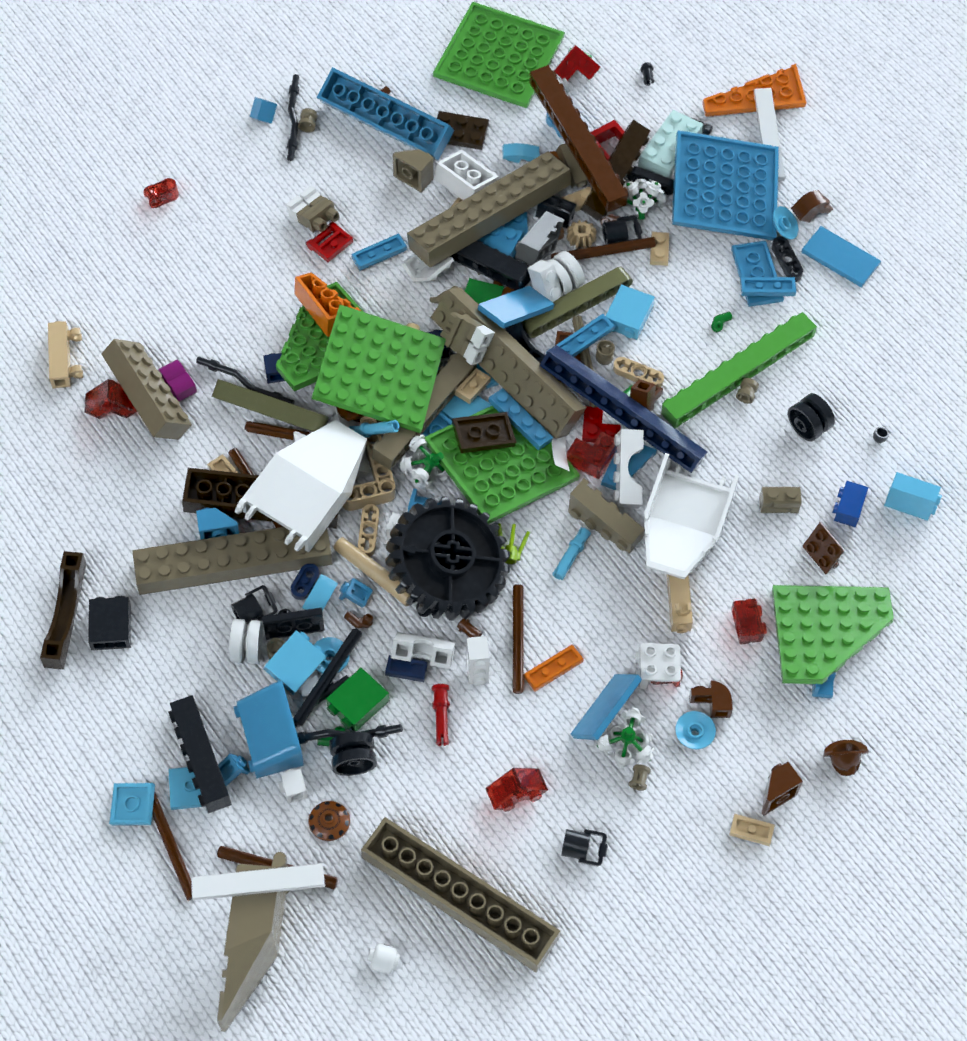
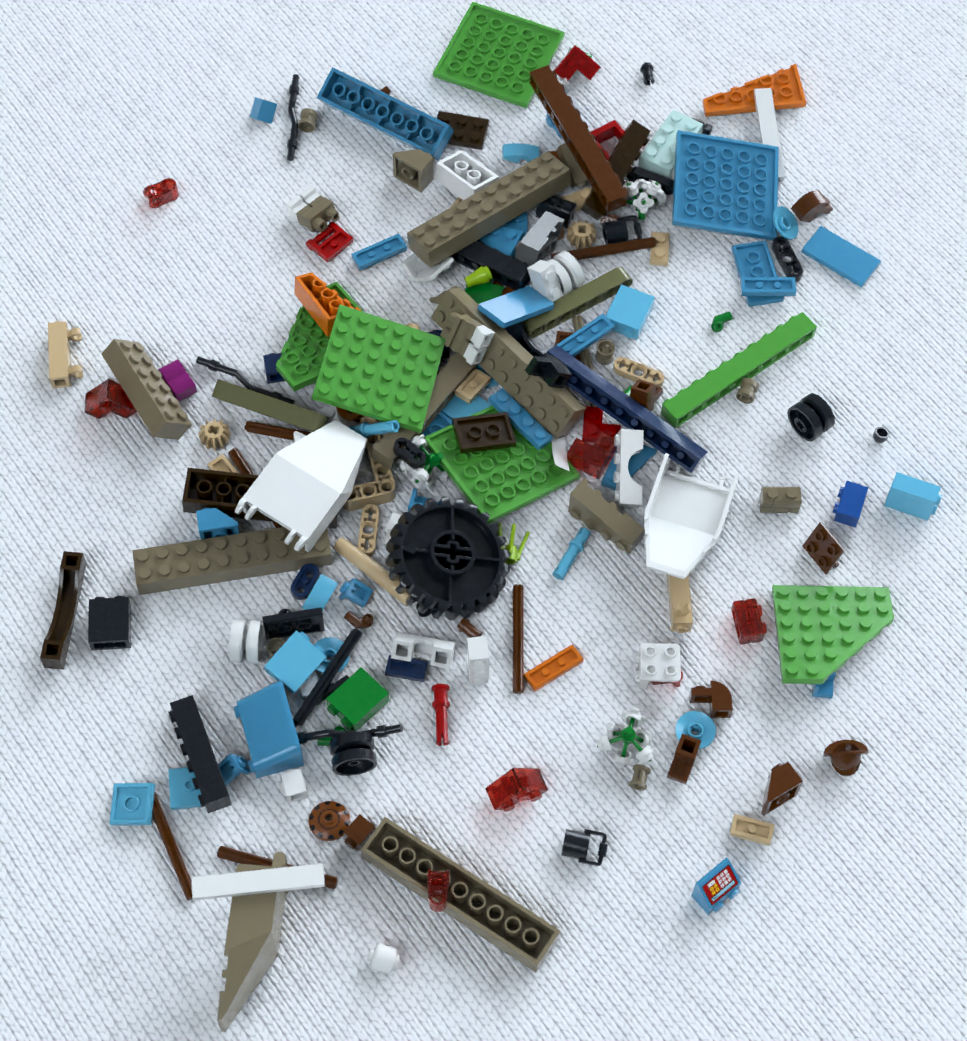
black piece [231,585,278,625] -> none
dark azure tile [571,674,642,740] -> none
none -> tan gear [198,418,231,451]
none -> reddish brown brick [343,814,376,852]
none -> black beam [393,438,426,469]
none -> clear red piece [427,869,449,912]
none -> lime cone [464,266,493,288]
none -> black brick [525,353,572,388]
none -> reddish brown brick [667,734,701,785]
none -> slope [691,857,741,915]

